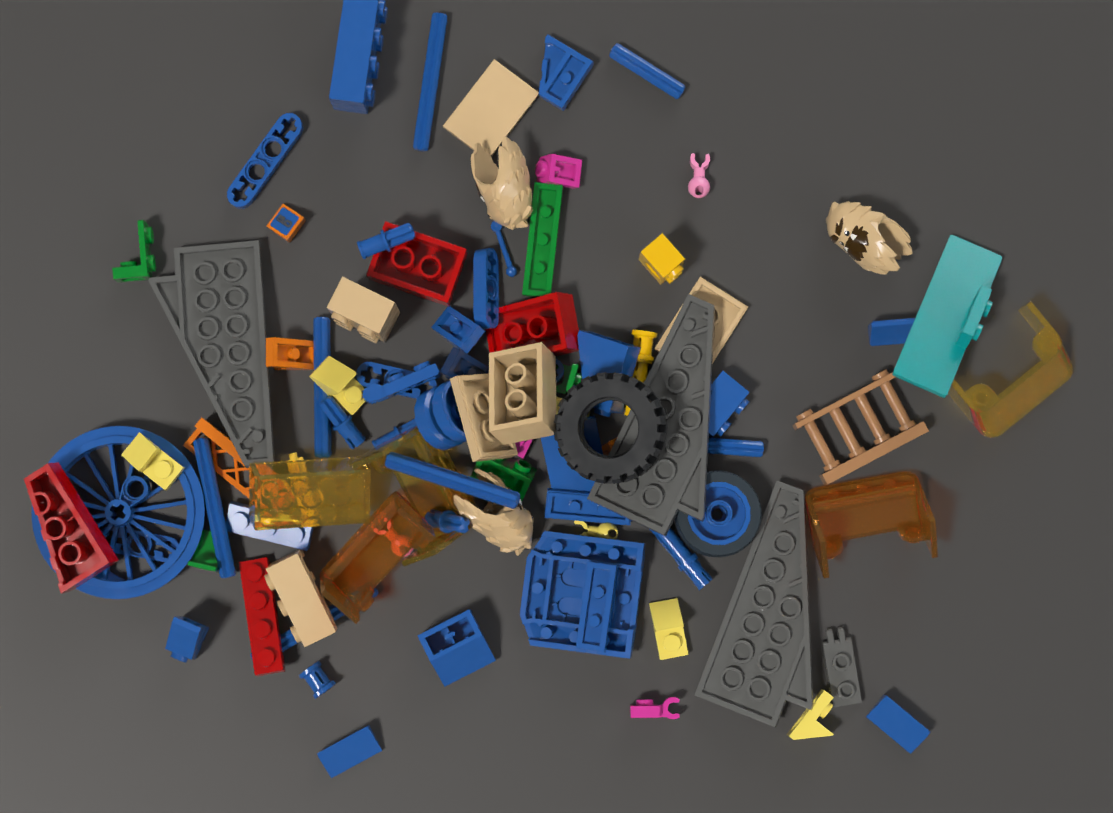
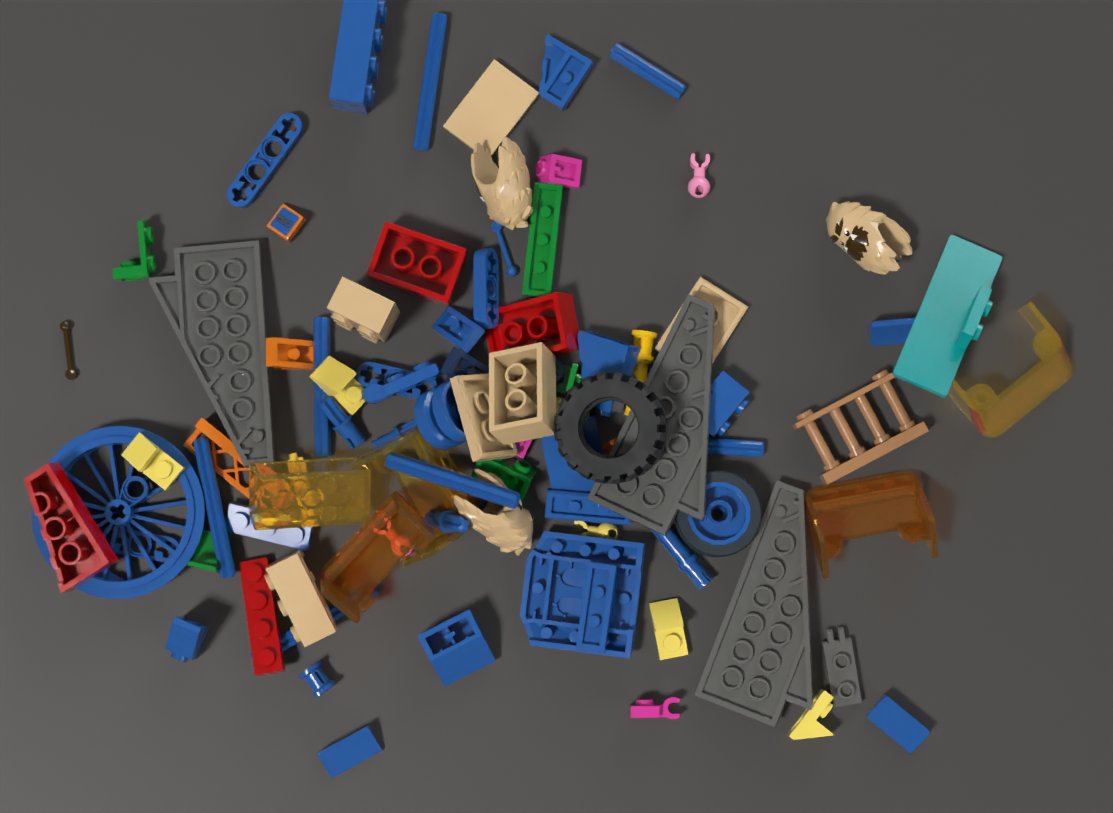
blue axle [357,223,415,259] -> none
yellow brick [639,233,685,285] -> none
none -> dark brown hinge [60,321,77,380]

